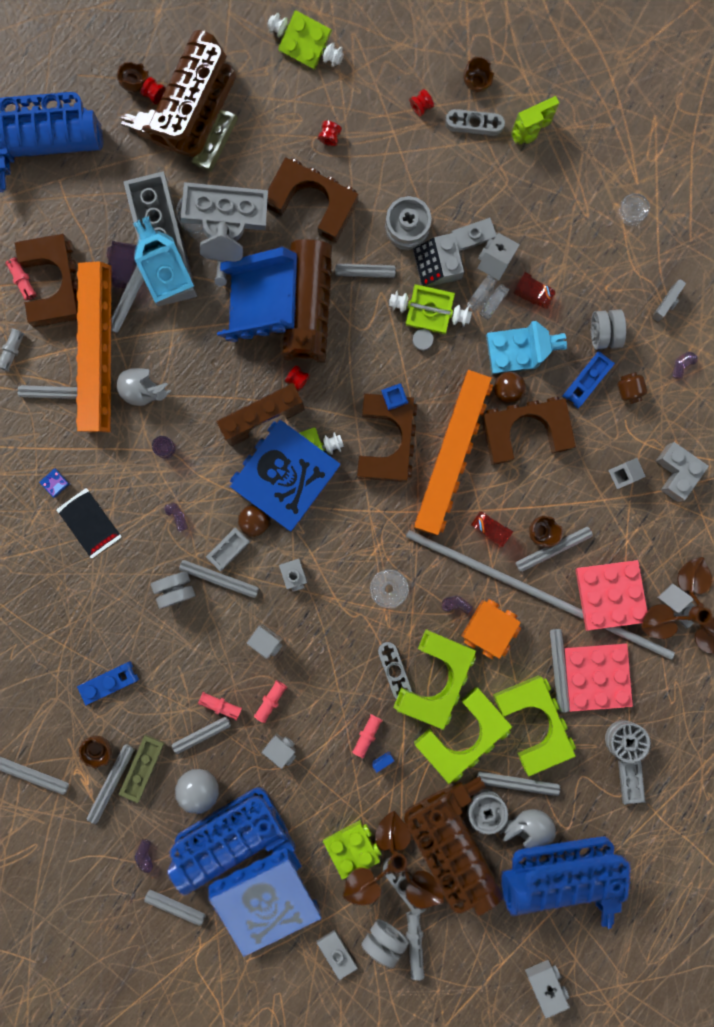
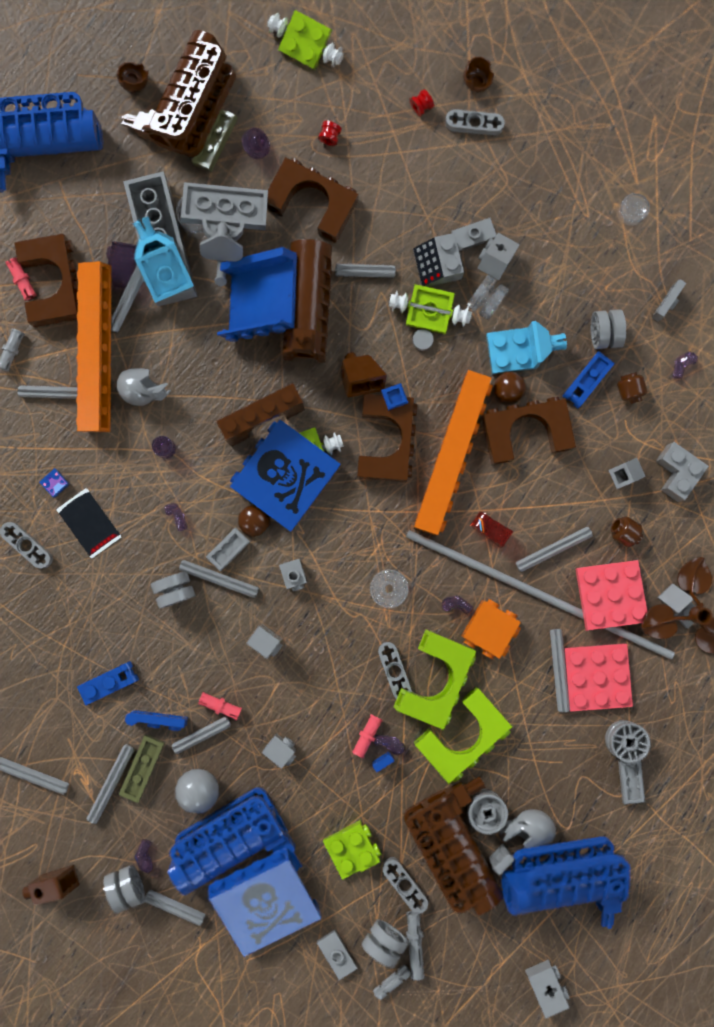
reddish brown hair [79,735,112,769] -> none
red wheel [141,77,166,104] -> none
coral pin [254,680,287,723] -> none
red wheel [285,365,310,391] -> none
reddish brown plant [343,811,444,909] -> none
light grey wheel [385,196,432,250] -> none
light grey axle [477,772,560,796] -> none
lime arch [493,675,576,776] -> none
lime plate [512,96,559,145] -> none
clear red leg [513,272,556,308] -> none
reddish brown hair [529,516,563,548] -> none
none -> light grey beam [0,522,53,568]
none -> reddish brown torso [22,864,80,905]
none -> light grey wheel [104,865,145,914]
none -> blue plate [125,710,188,731]
none -> clear purple plate [242,127,270,160]
none -> reddish brown torso [341,352,387,398]
none -> light grey axle [373,965,411,1000]
none -> clear purple arm [374,735,405,755]
none -> light grey plate [489,844,515,875]
none -> reddish brown head [610,516,643,547]

